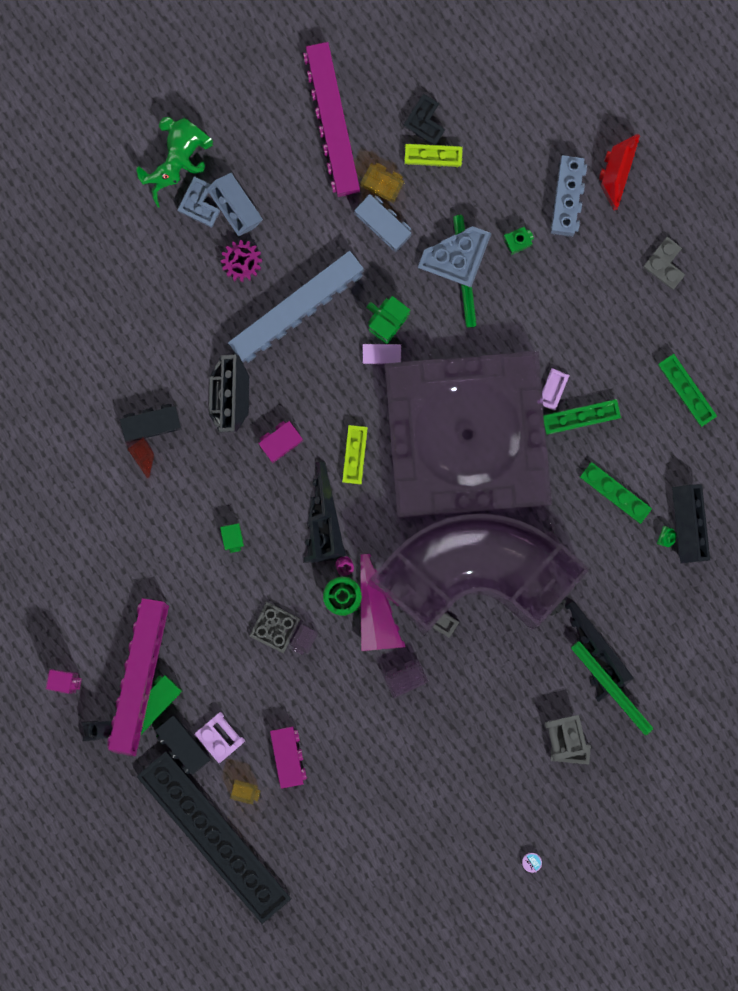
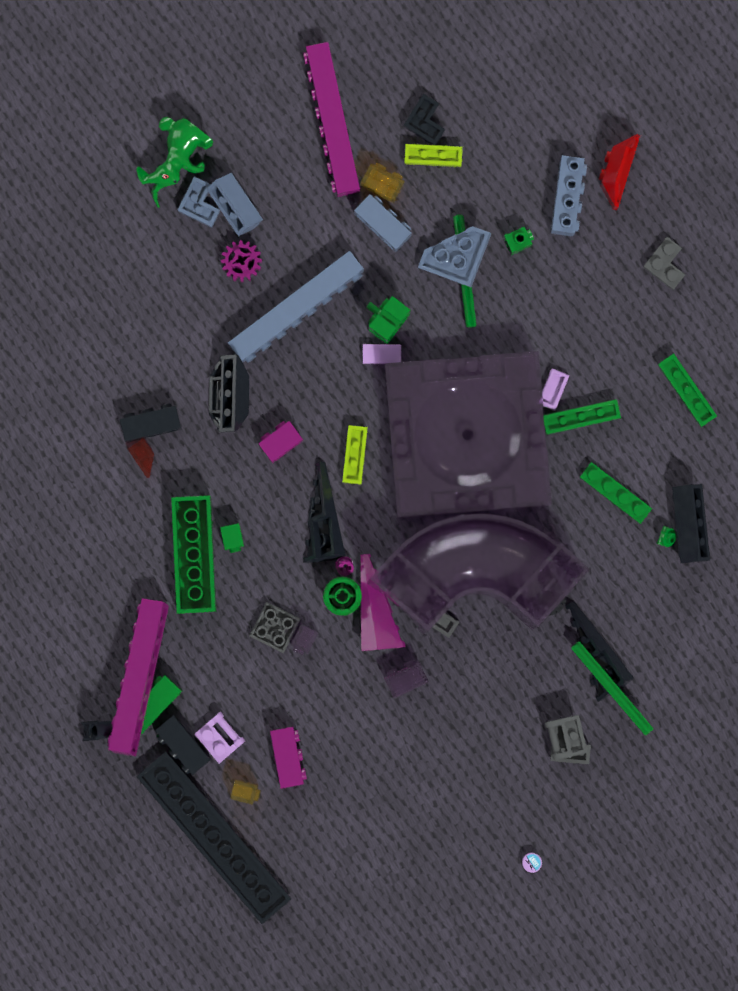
magenta brick [46,670,82,693] -> none
none -> green brick [171,496,217,614]

